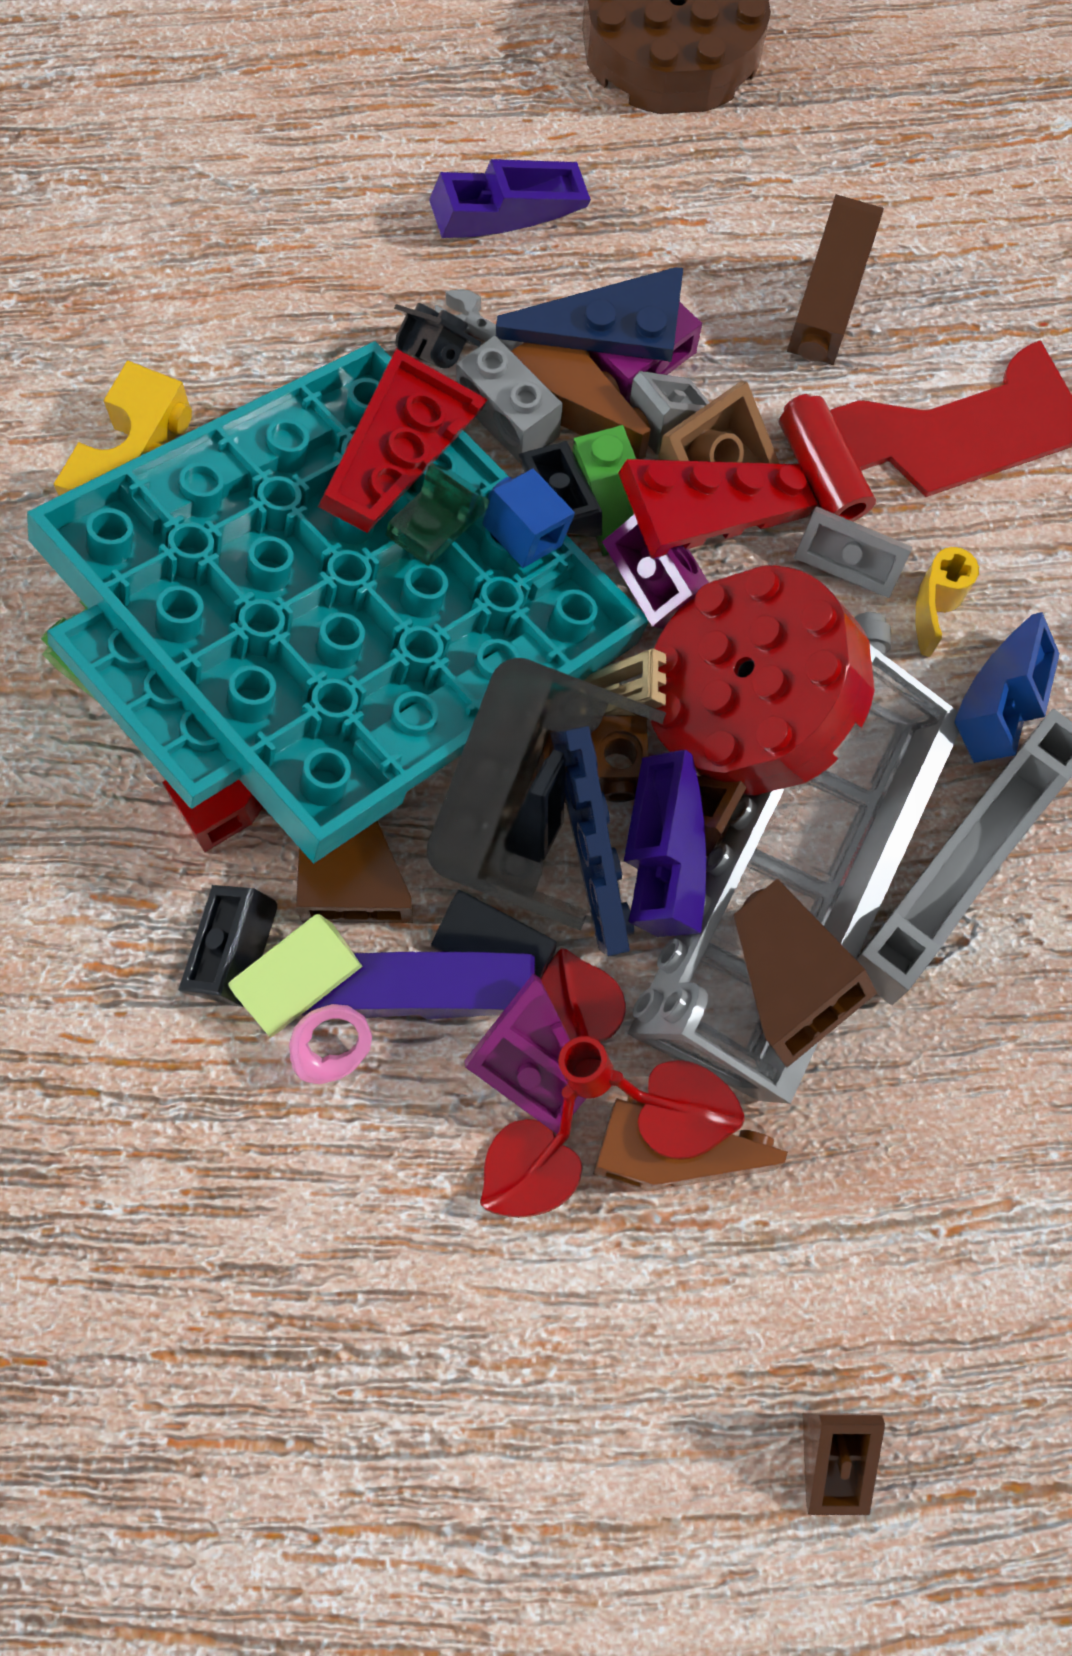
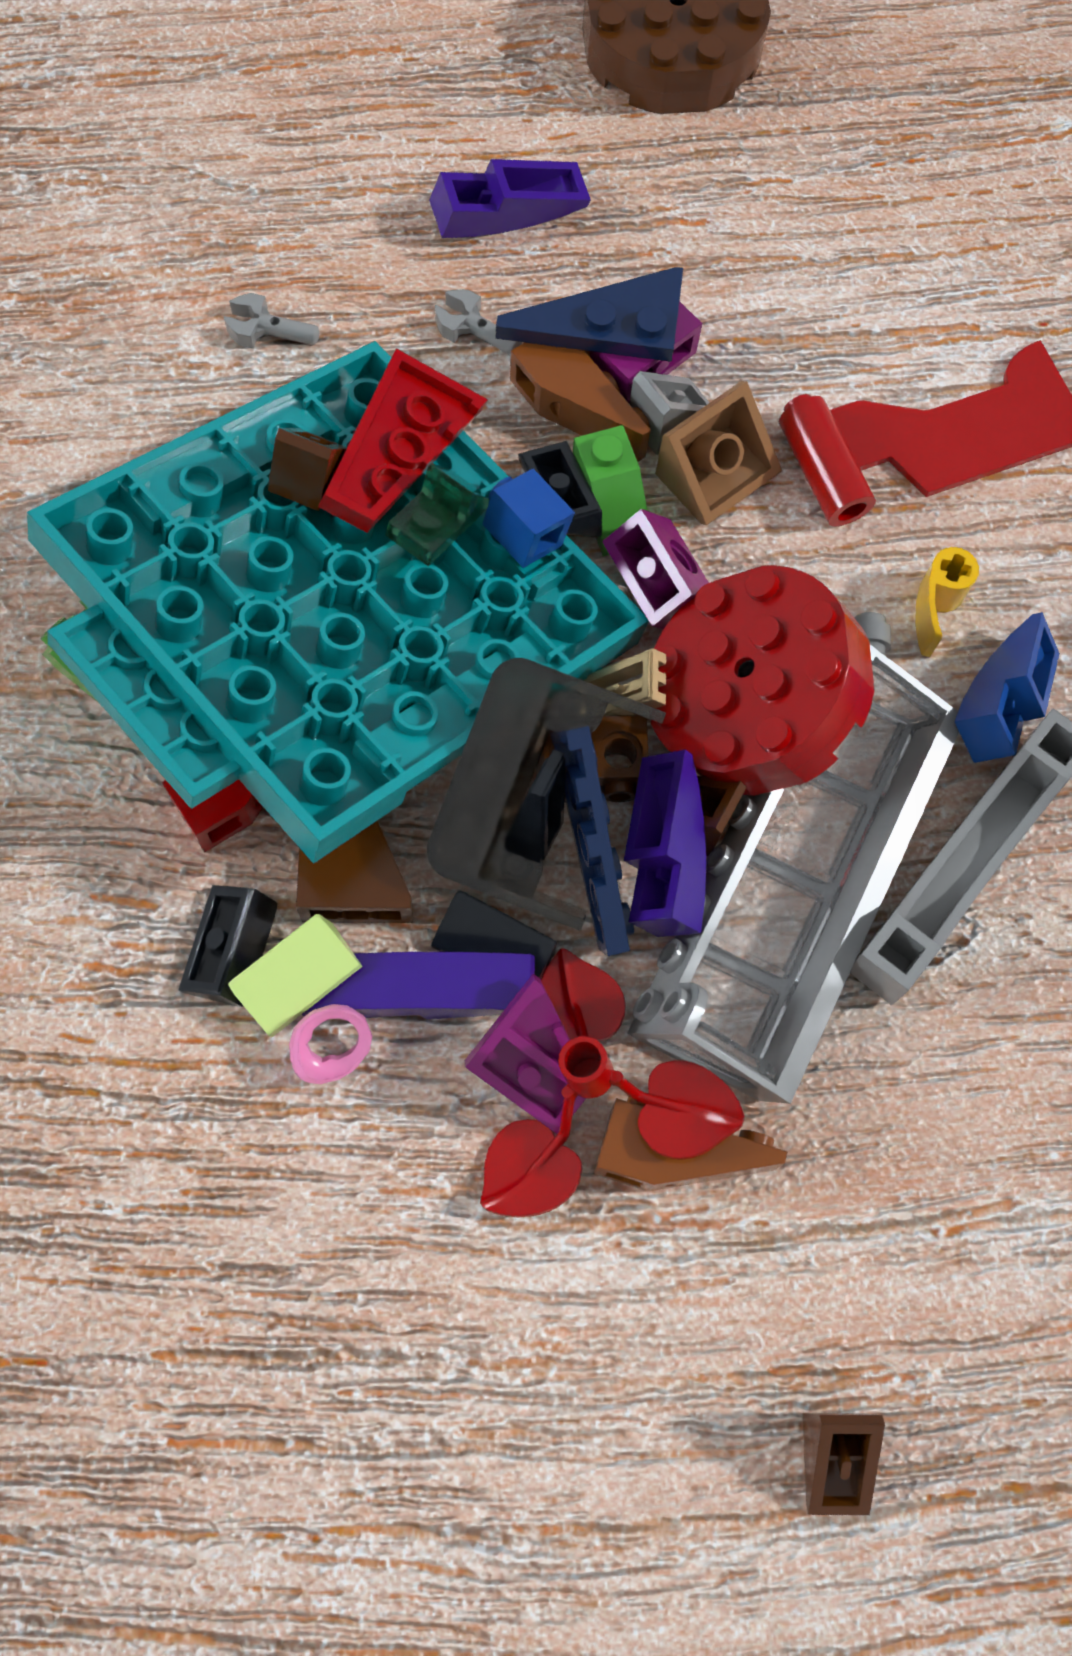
yellow arch [54,360,192,496] -> none
black hinge [394,303,481,369] -> none
light grey brick [456,336,562,463] -> none
red wing [618,459,818,558] -> none
reddish brown slope [733,878,877,1068] -> none
reddish brown slope [787,194,884,365] -> none
light grey plate [794,507,912,598] -> none
none -> light grey bar [224,293,319,348]
none -> reddish brown slope [268,428,347,511]

